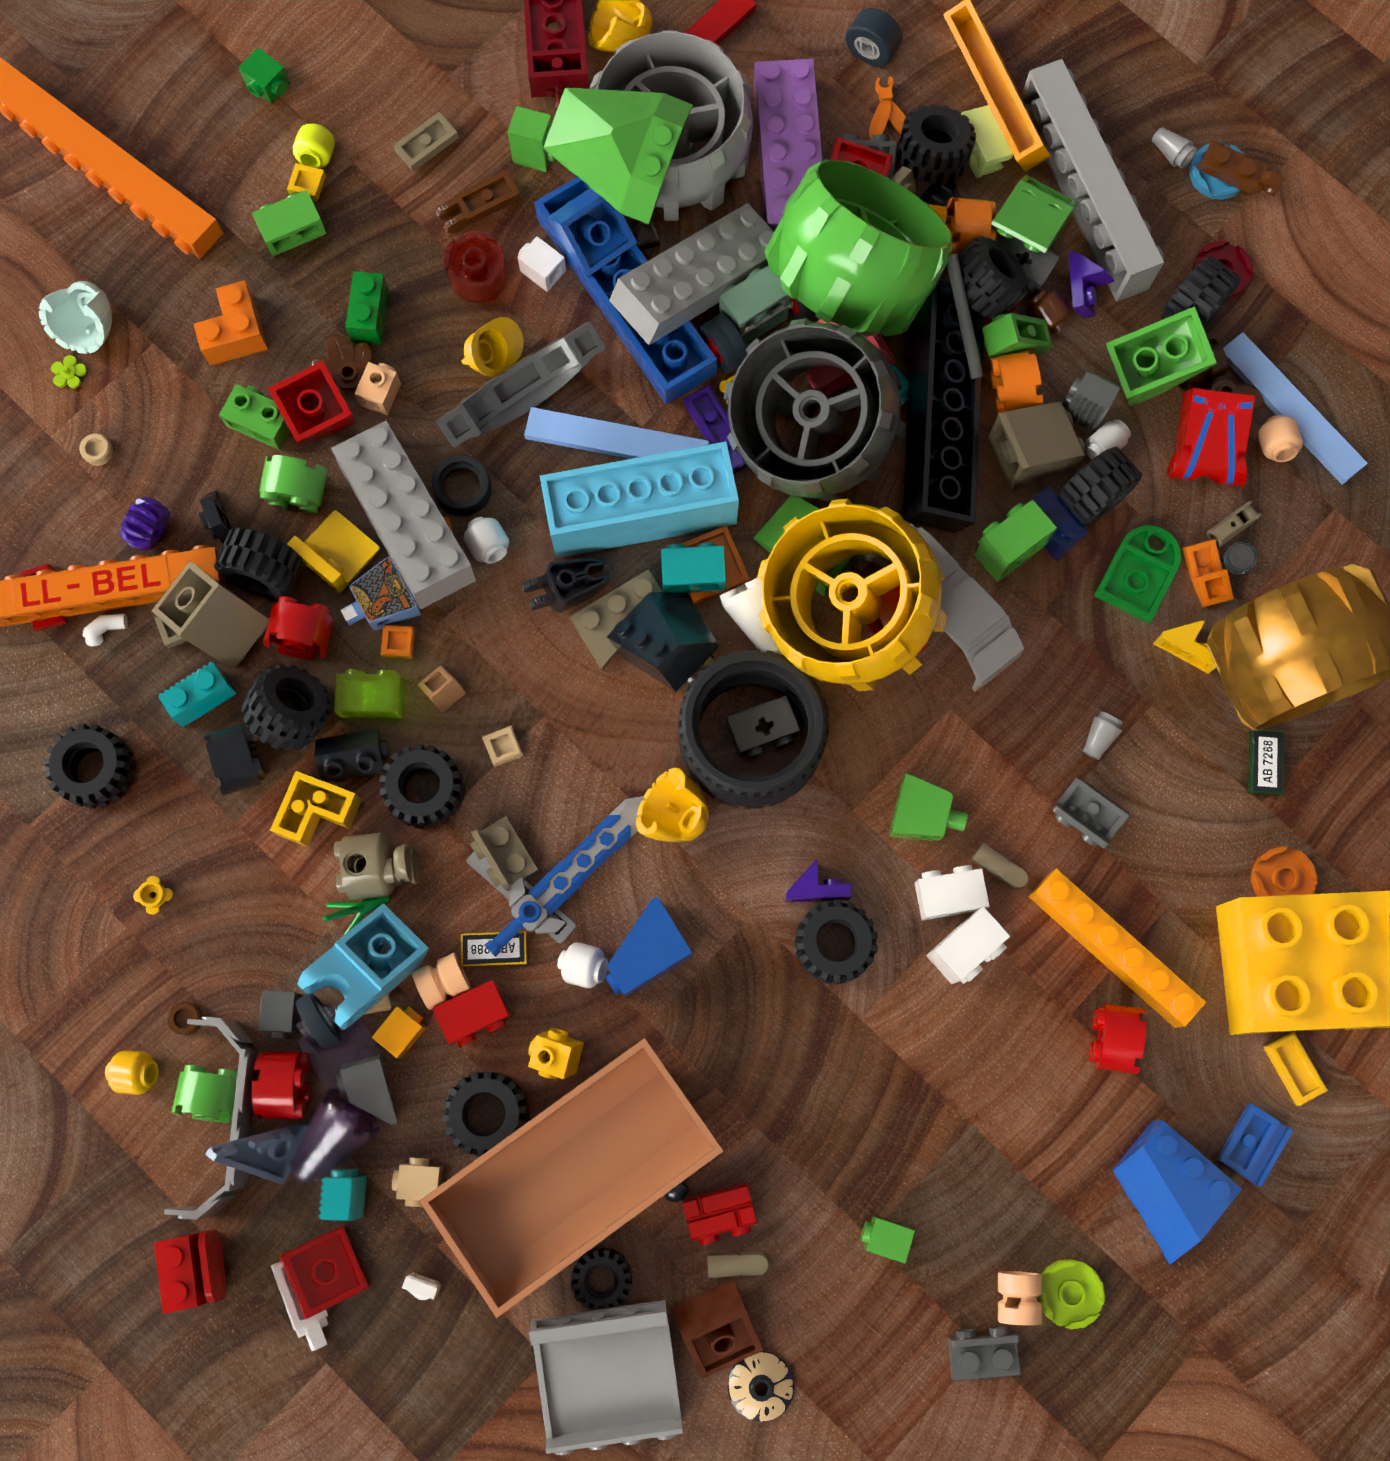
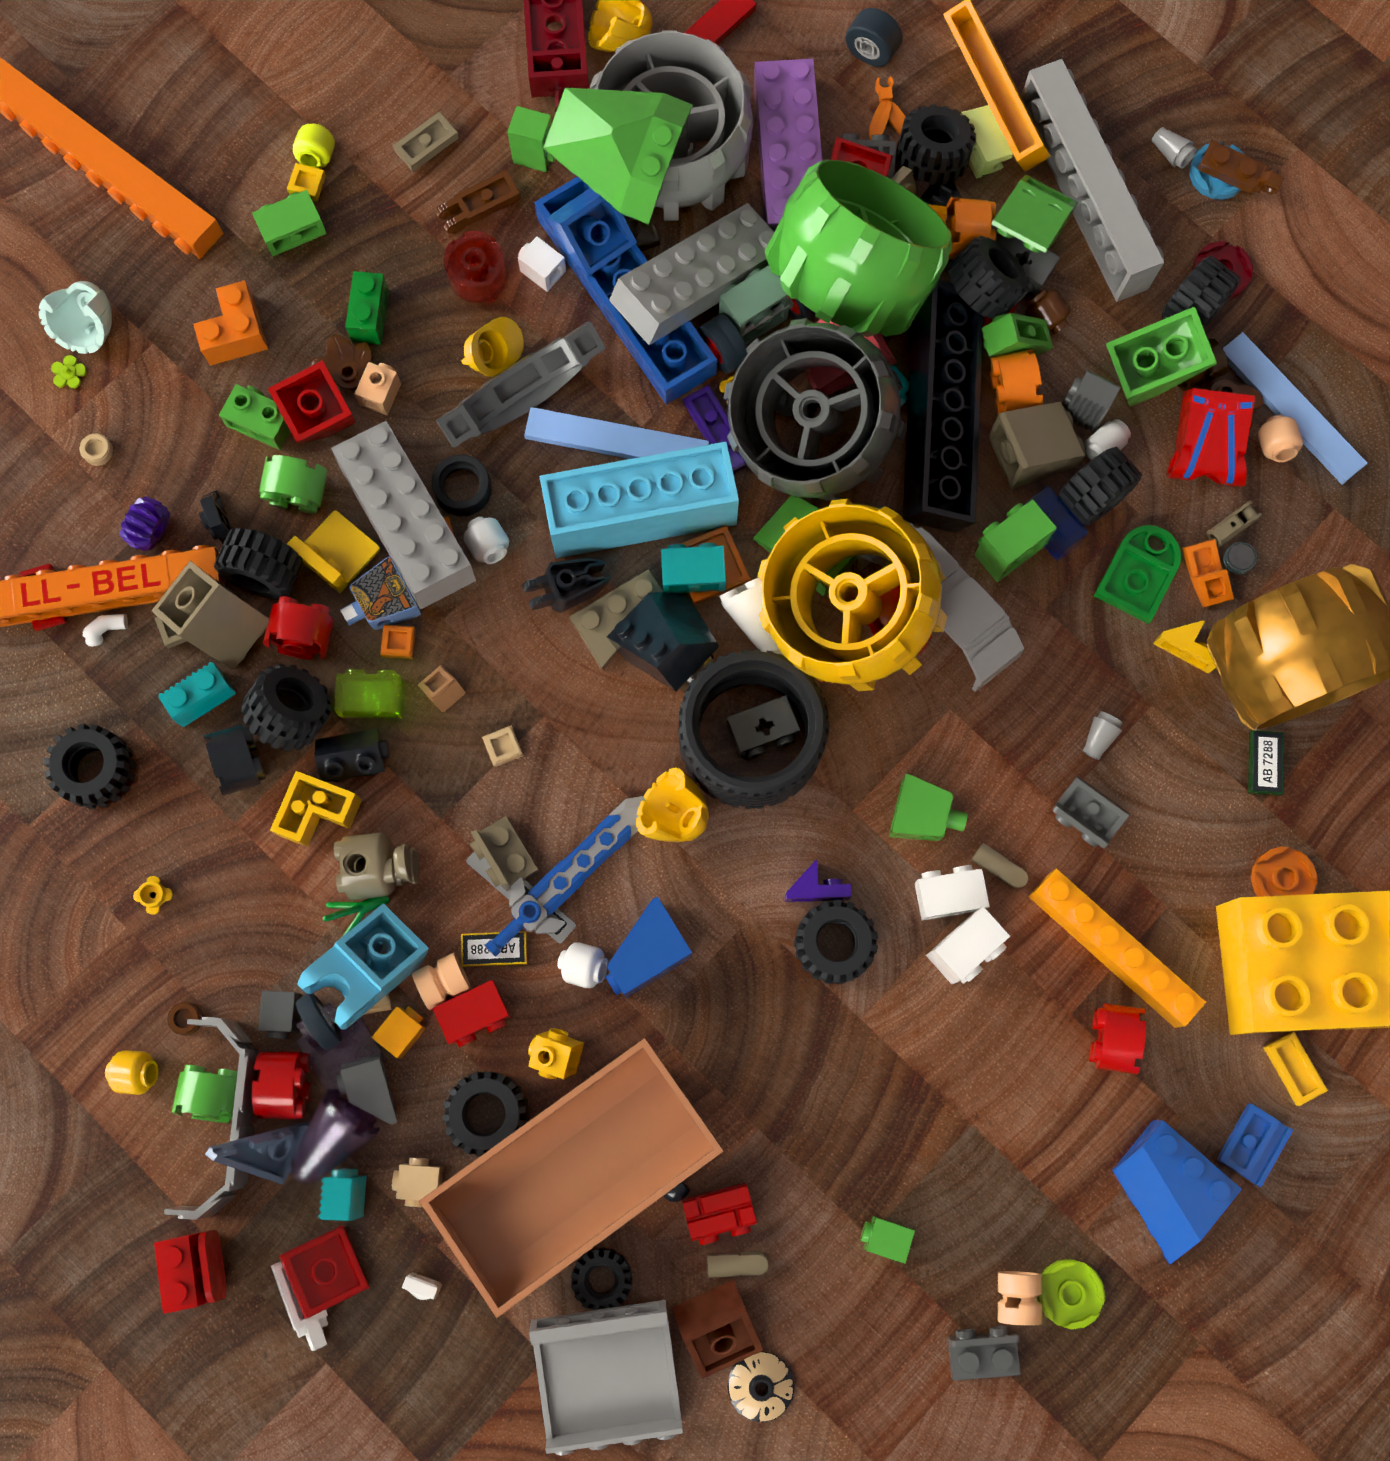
green brick [238,47,290,103] -> none
black tyre [379,744,465,829] -> none
dark grey bar [947,254,983,379] -> none
dark purple slope [1069,251,1115,319] -> none

